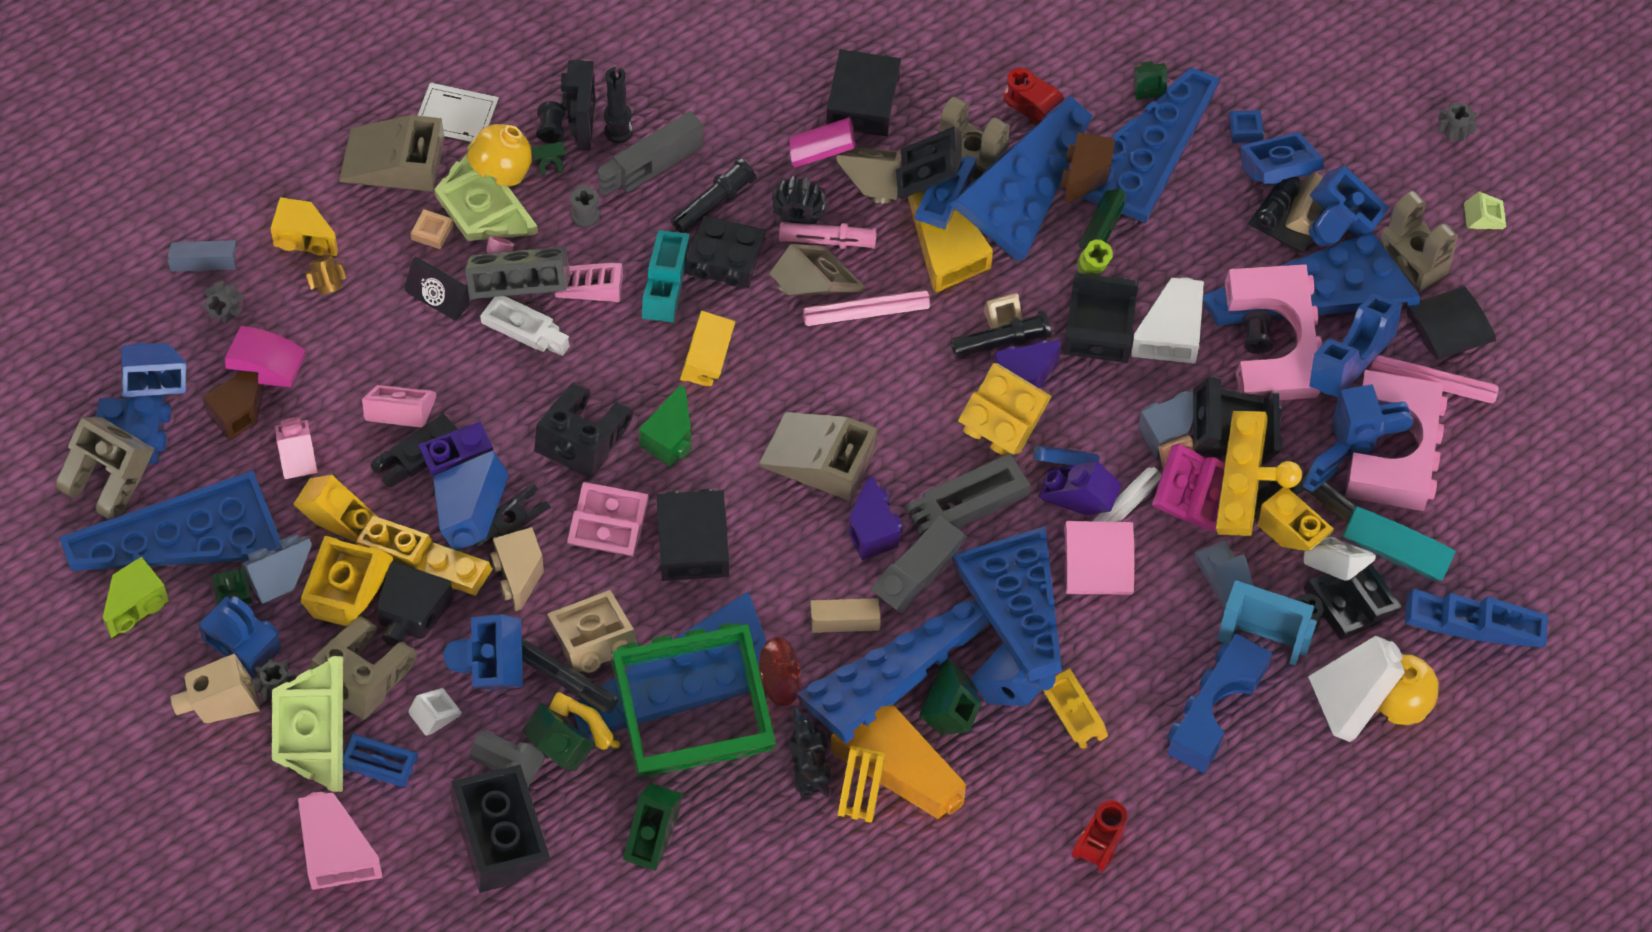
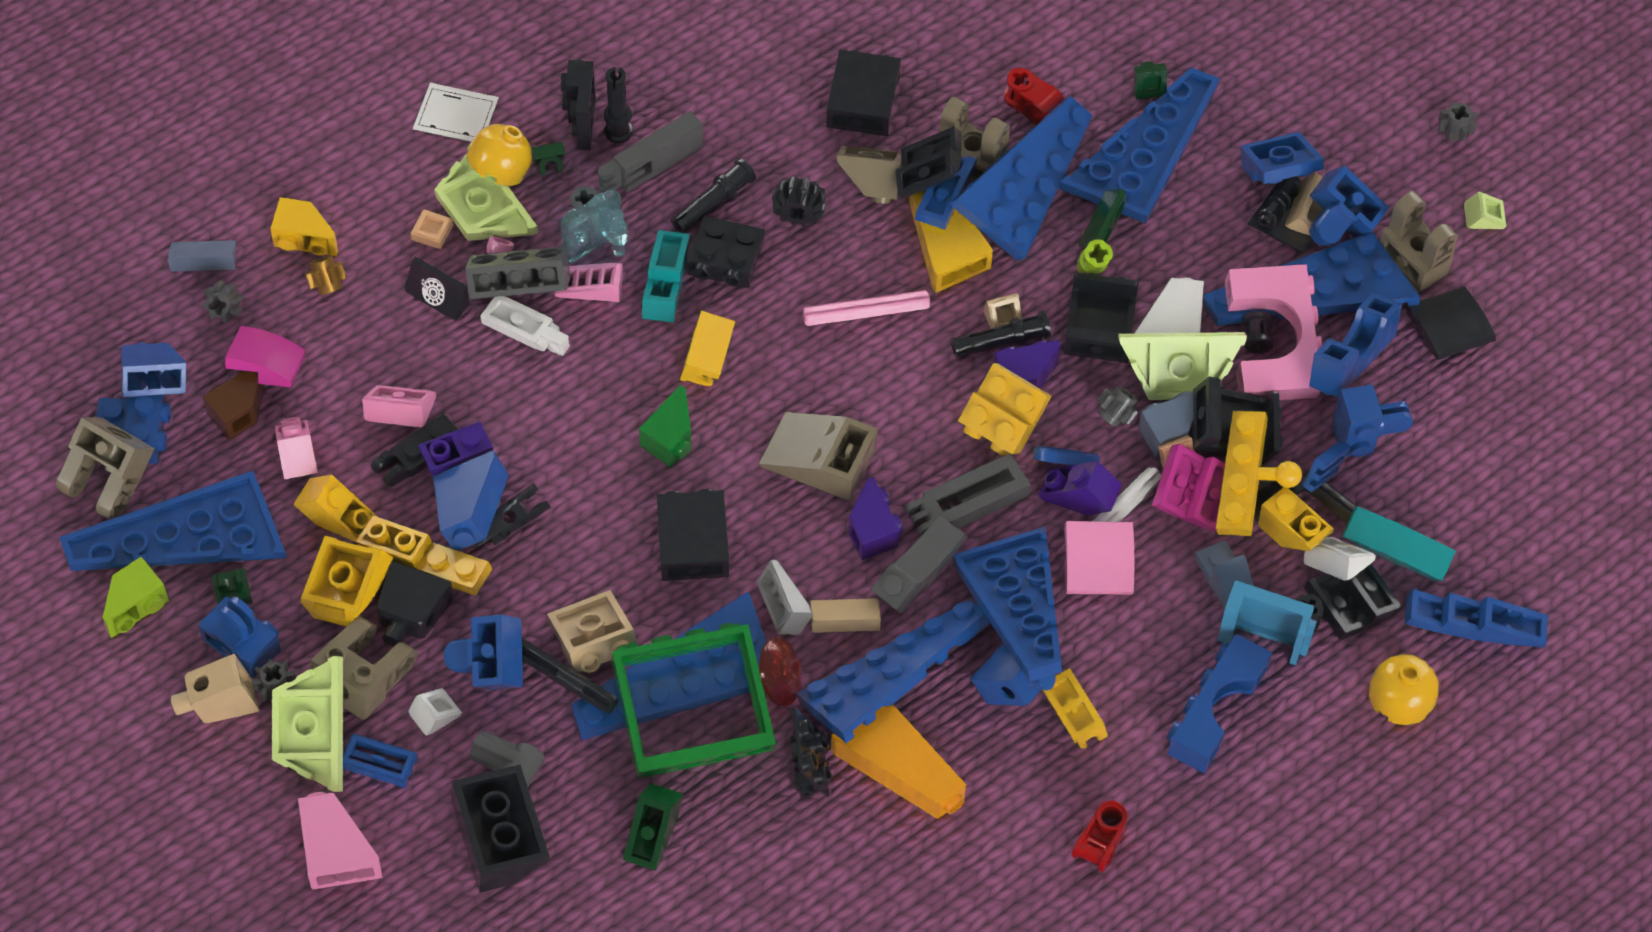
sand blue slope [242,534,312,604] -> none
dark tan slope [339,115,445,192] -> none
tan slope [490,527,544,611] -> none
dark green slope [522,703,595,771] -> none
black brick [534,382,633,479] -> none
black bush [536,101,565,143] -> none
yellow piece [549,692,620,750] -> none
bright pink slope [567,482,649,557] -> none
dark tan slope [769,244,866,296] -> none
bright pink pin [779,221,877,249] -> none
dark pink slope [789,117,856,168] -> none
yellow tile [837,746,886,823] -> none
dark green slope [919,658,982,735] -> none
reddish brown slope [1061,132,1115,203] -> none
blue tile [1228,110,1264,143] -> none
white slope [1308,636,1405,742] -> none
bright pink arch [1345,370,1447,511] -> none
bright pink axle [1370,355,1499,403] -> none
none -> clear light blue plate [560,187,628,264]
none -> light grey slope [757,560,813,635]
none -> dark grey gear [1097,386,1139,427]
none -> yellowish green wing [1118,332,1246,400]

